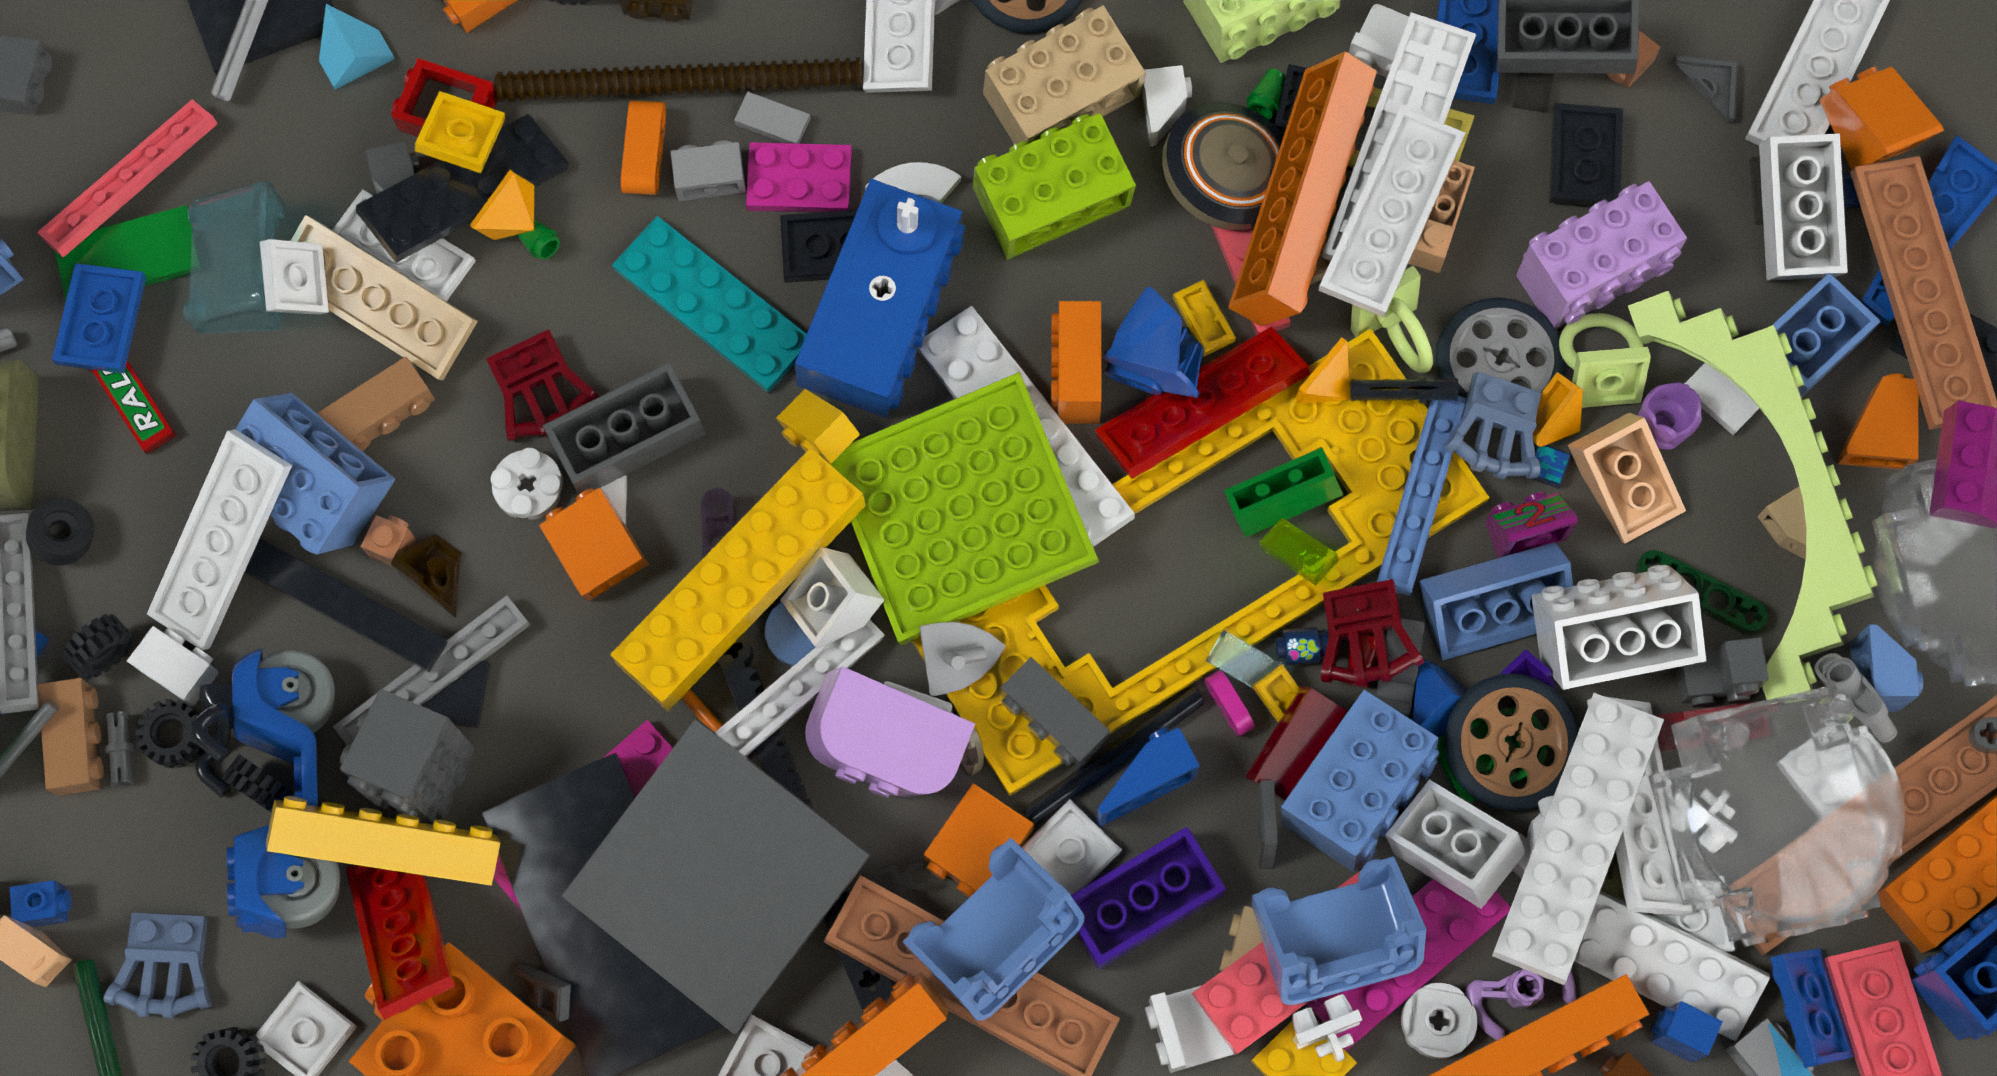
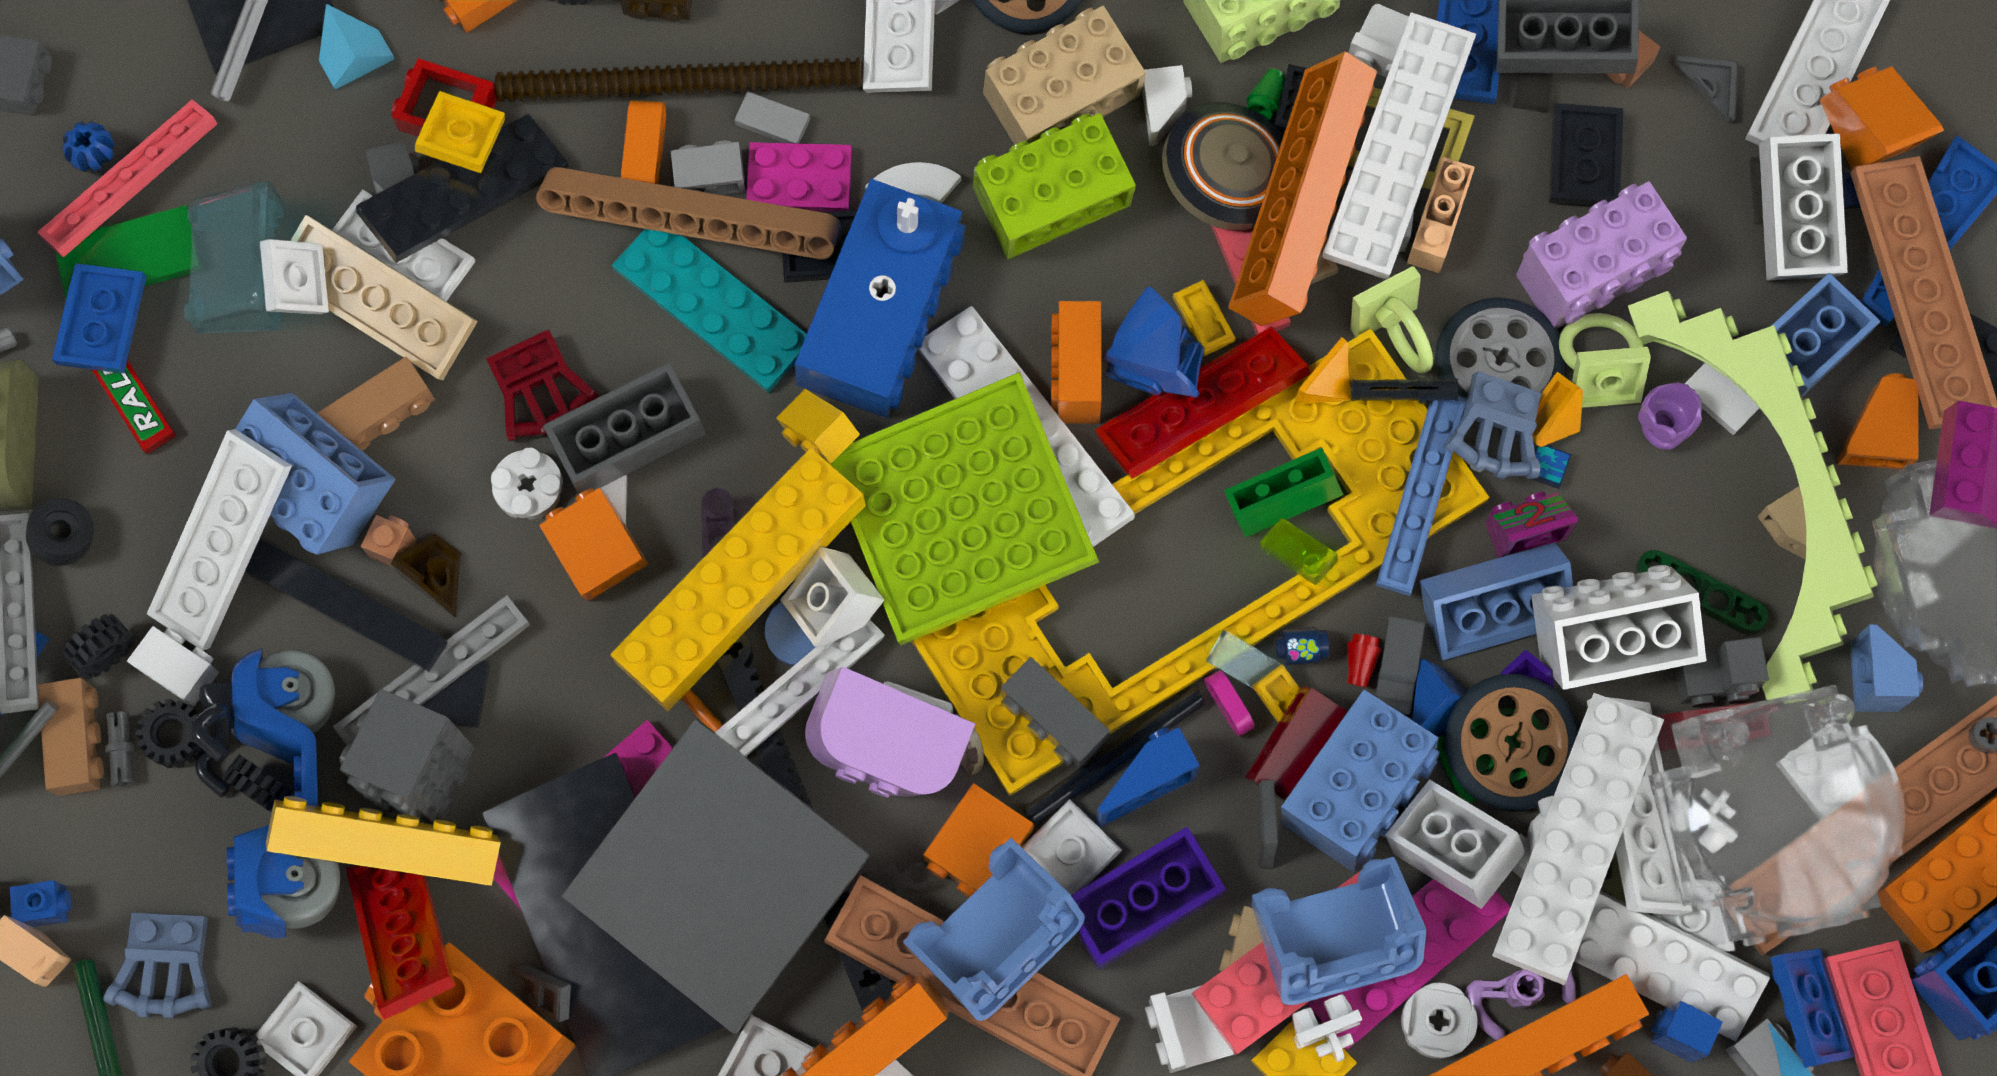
light orange slope [470,170,535,240] -> none
green cone [517,219,560,260] -> none
light grey shield [919,622,1006,696] -> none
white plate [1318,107,1465,317] -> none
dark red plate [1321,579,1425,688] -> none
light nougat slope [1568,413,1686,544] -> none
light grey connector [1814,653,1897,743] -> none
none -> blue piece [62,121,115,172]
none -> medium nougat beam [536,167,842,259]

